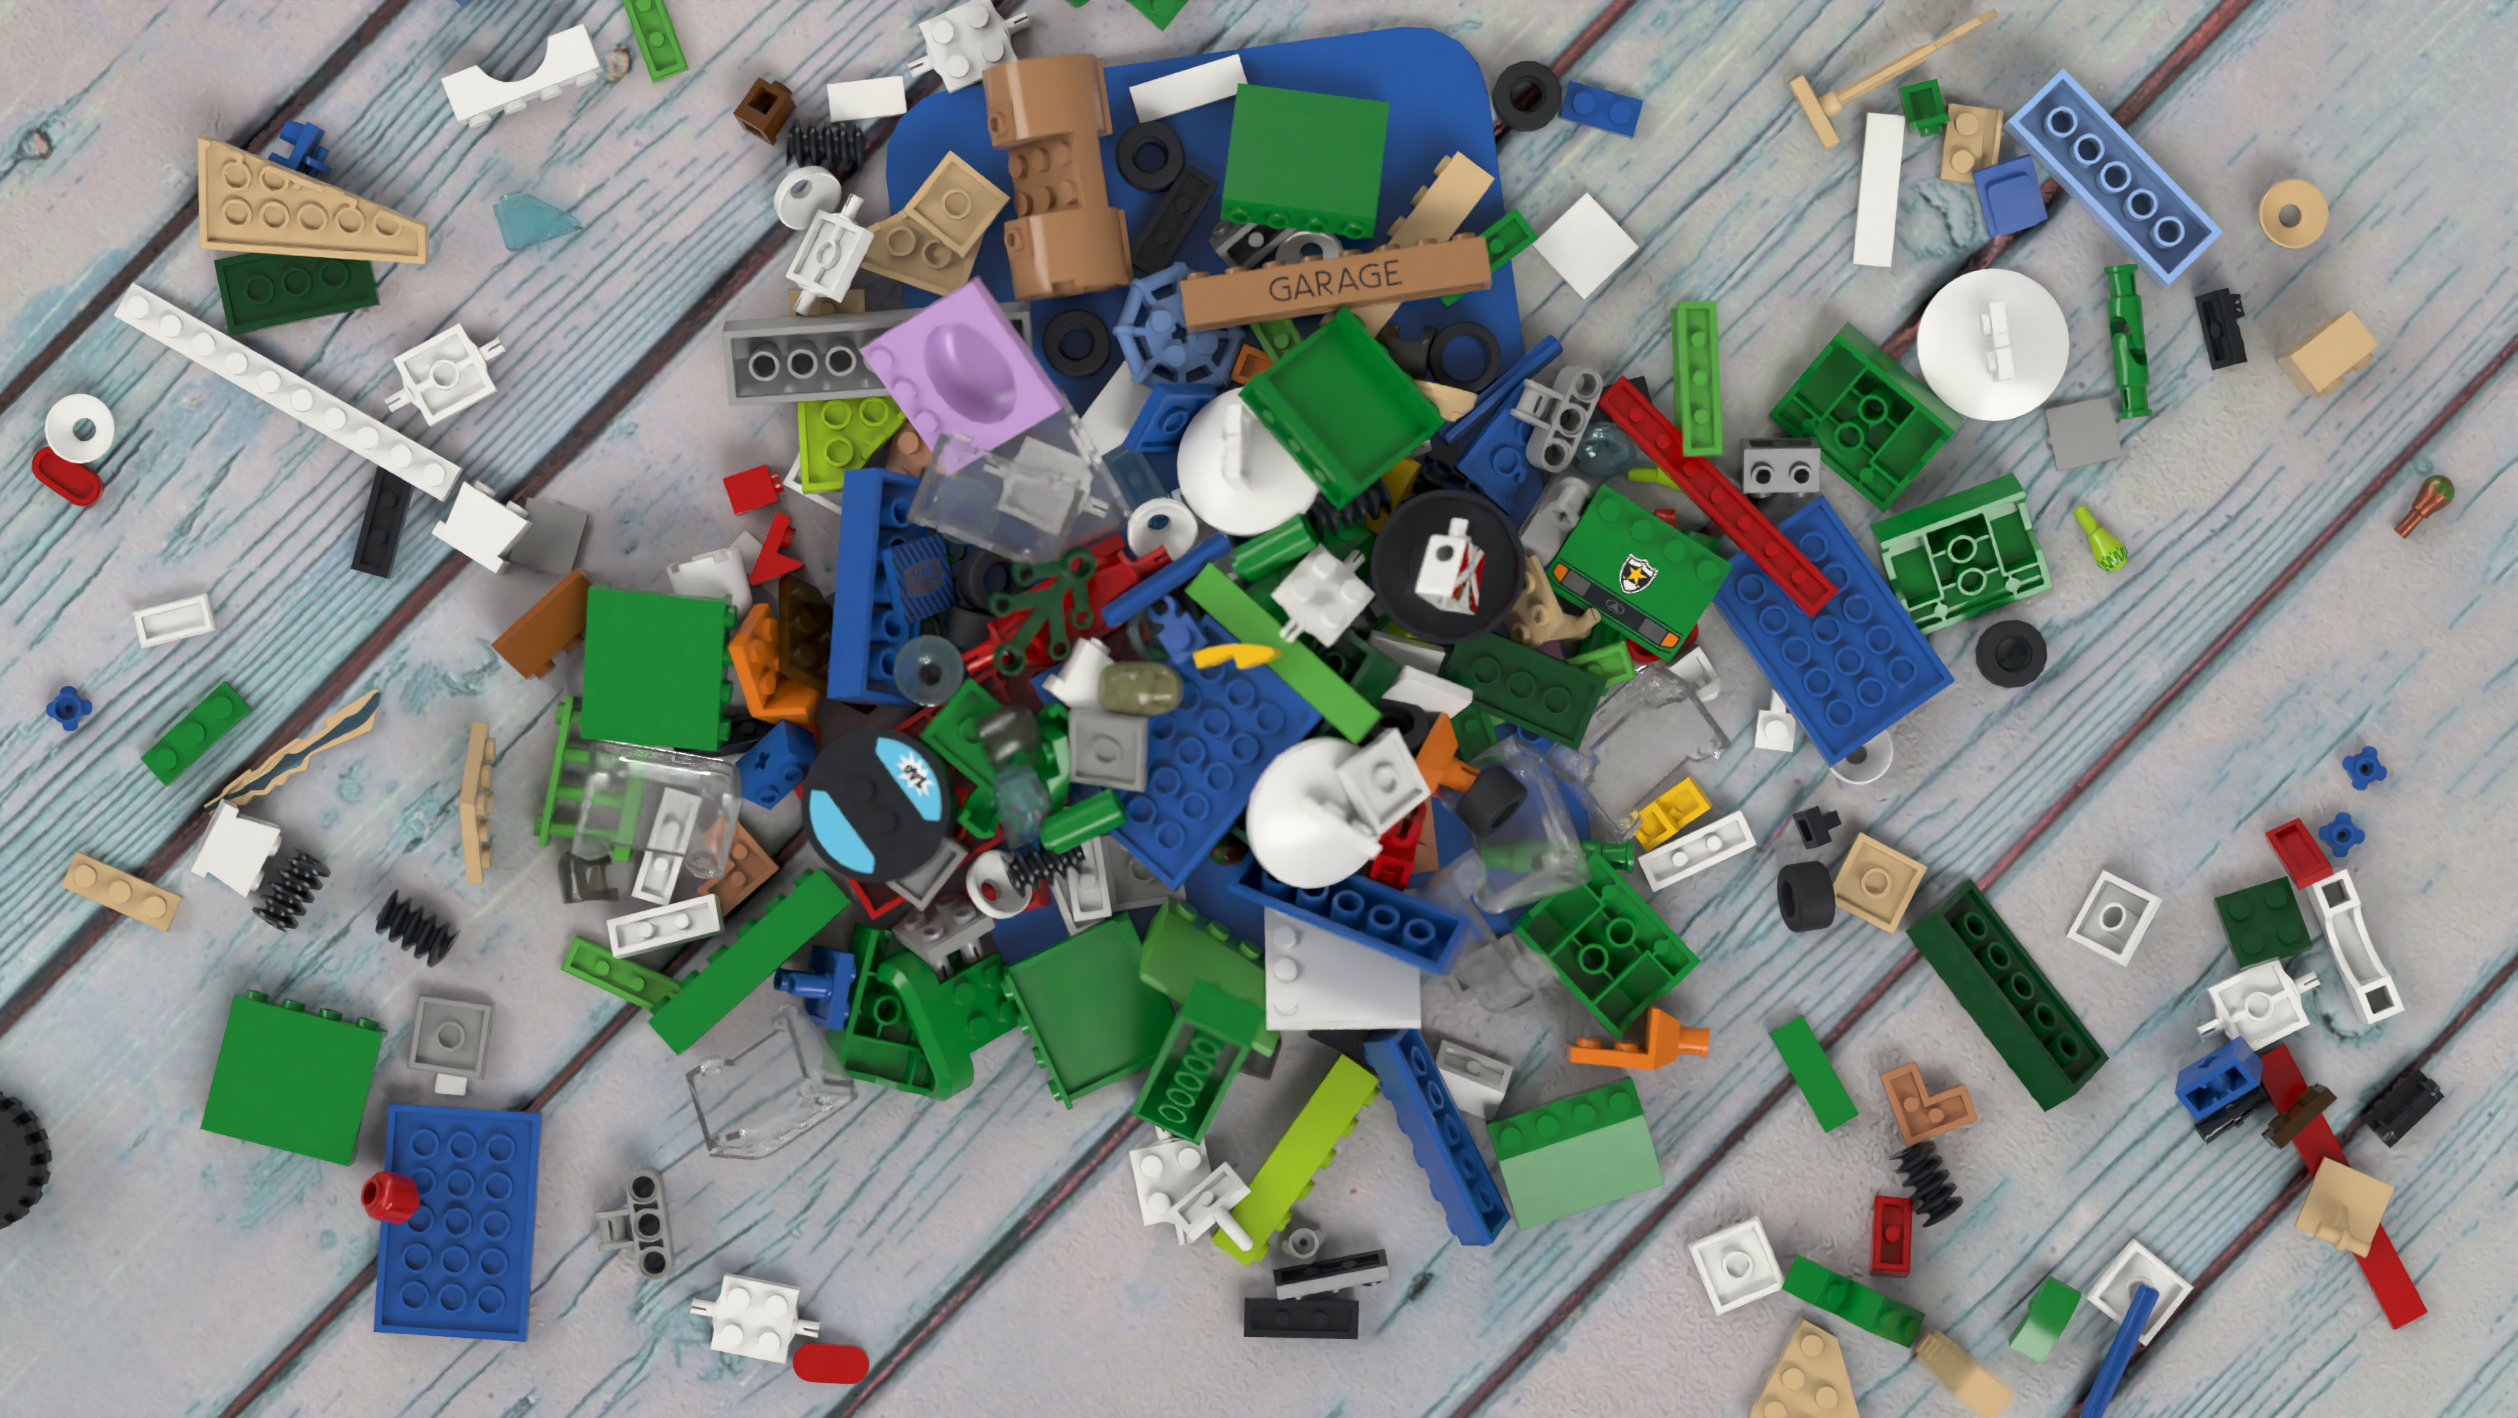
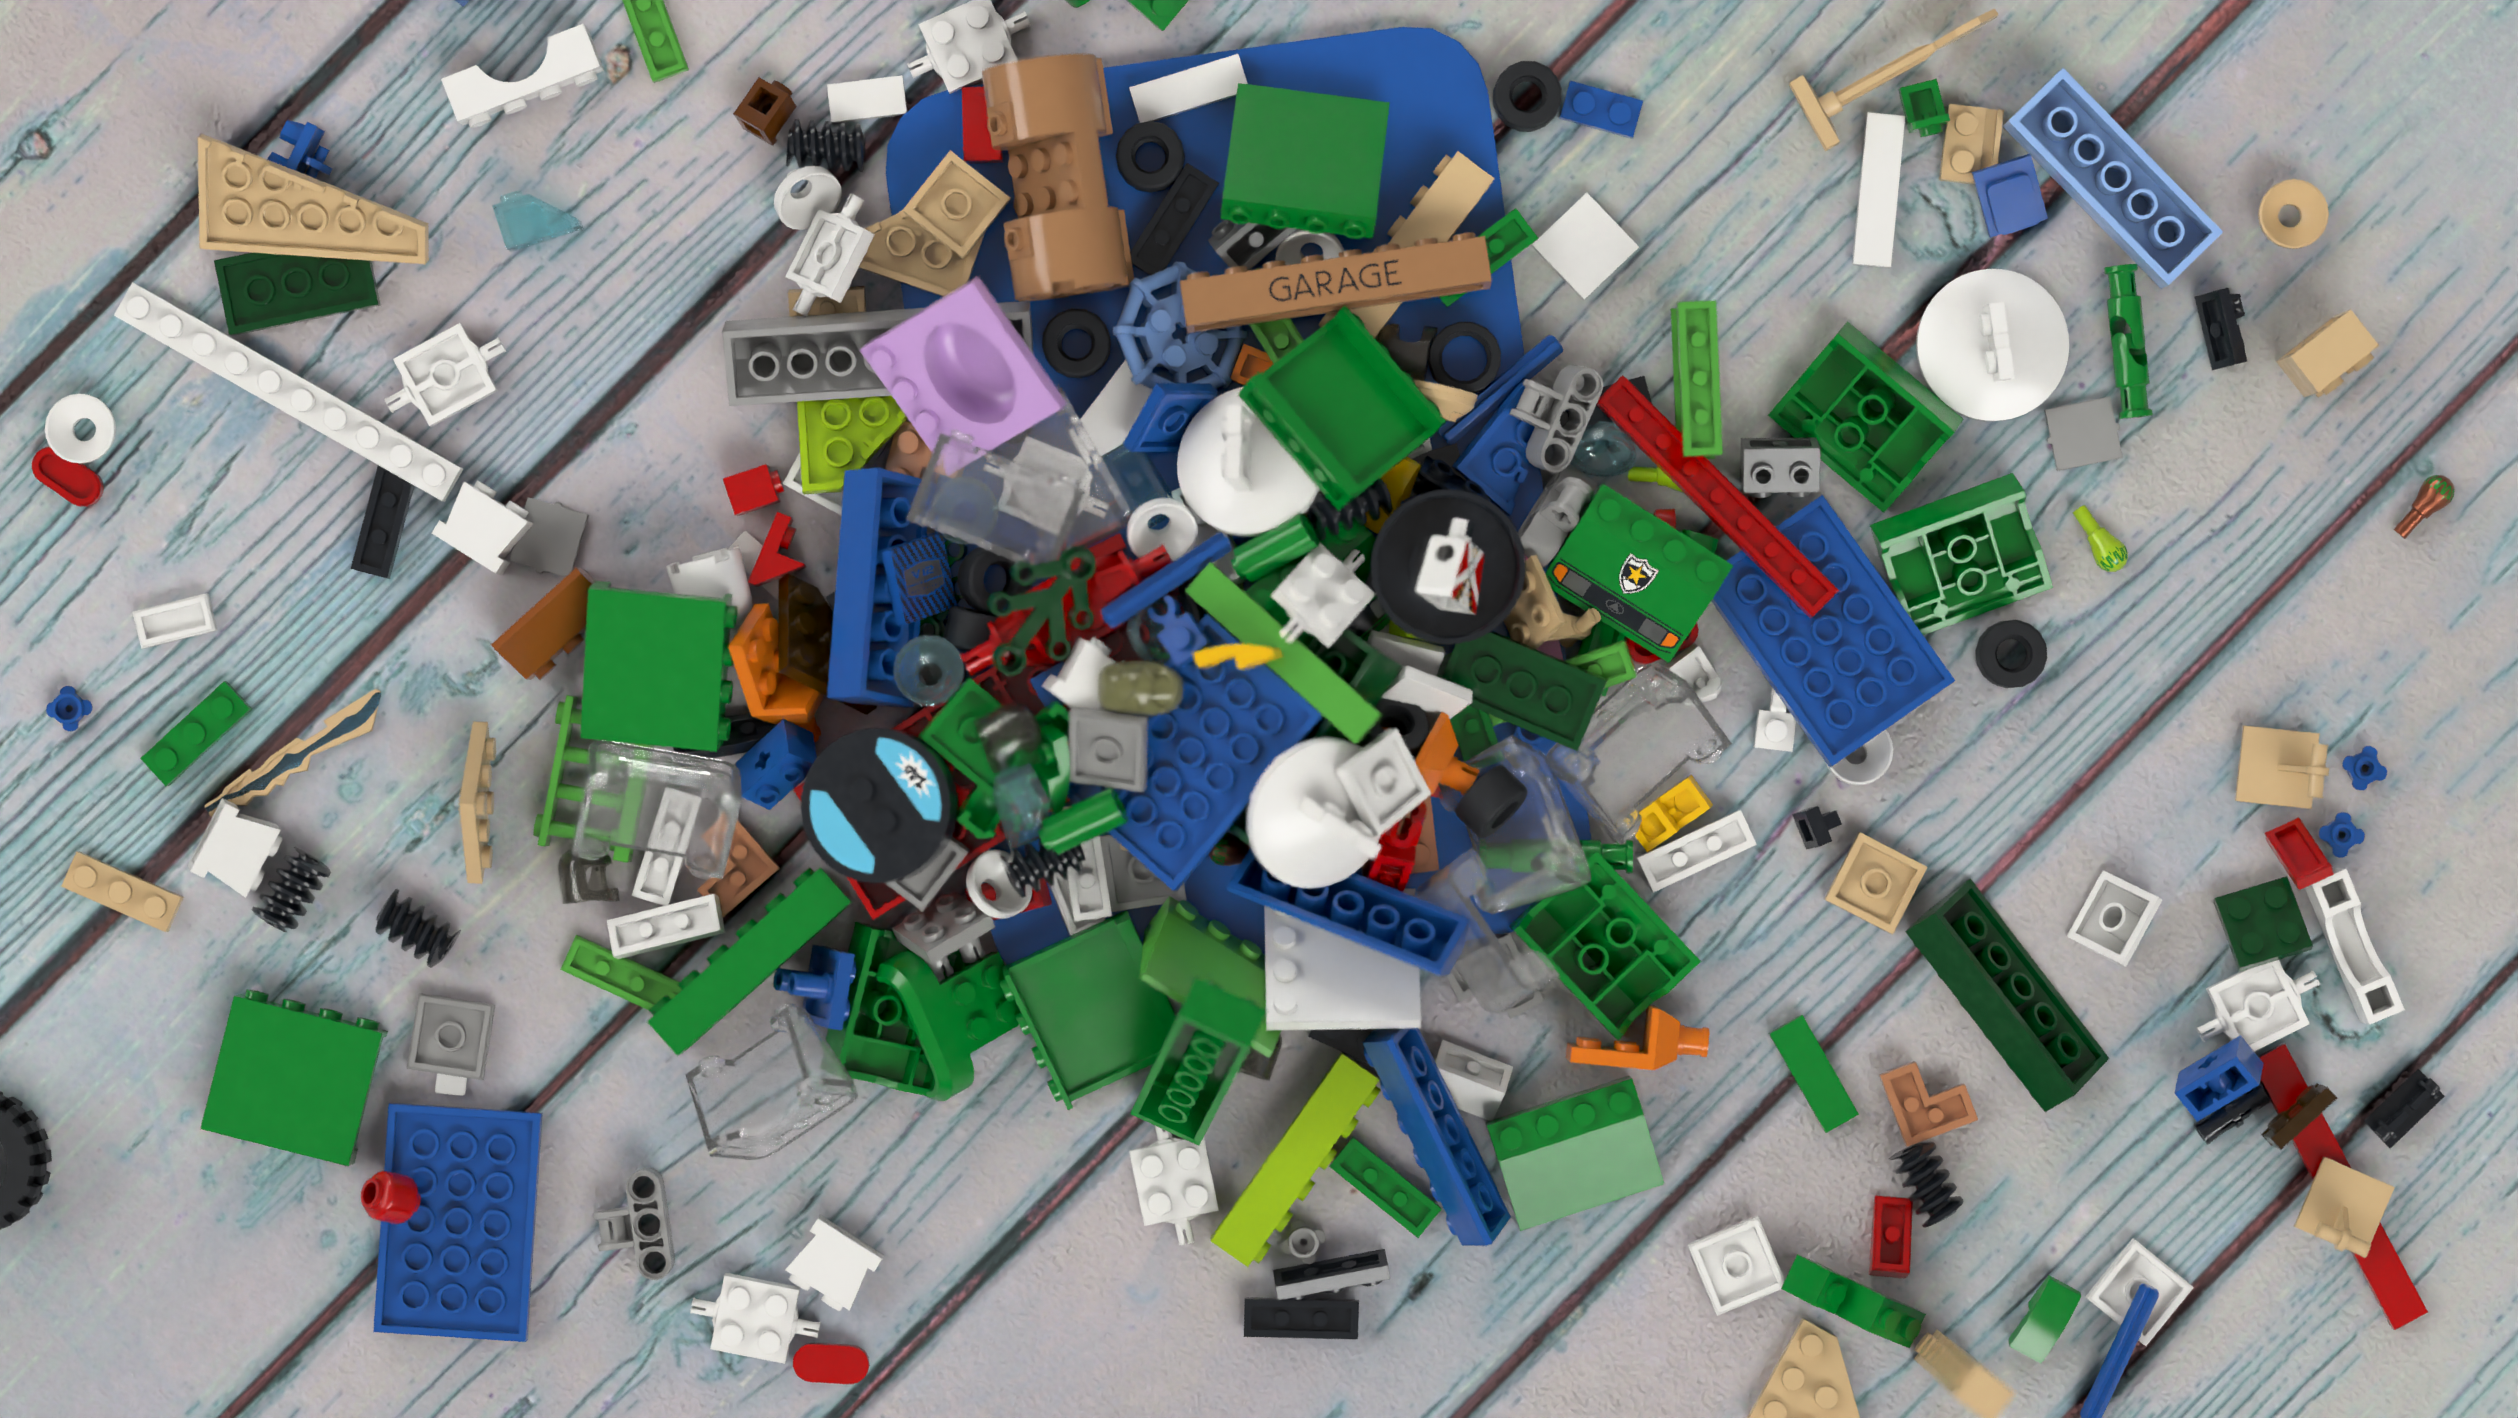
white plate [1168,1161,1254,1251] -> none
black tyre [1777,861,1836,933] -> none
none -> white hips [785,1215,885,1311]
none -> red slope [962,87,1003,164]
none -> green plate [1329,1136,1442,1238]
none -> tan plate [2235,725,2329,809]

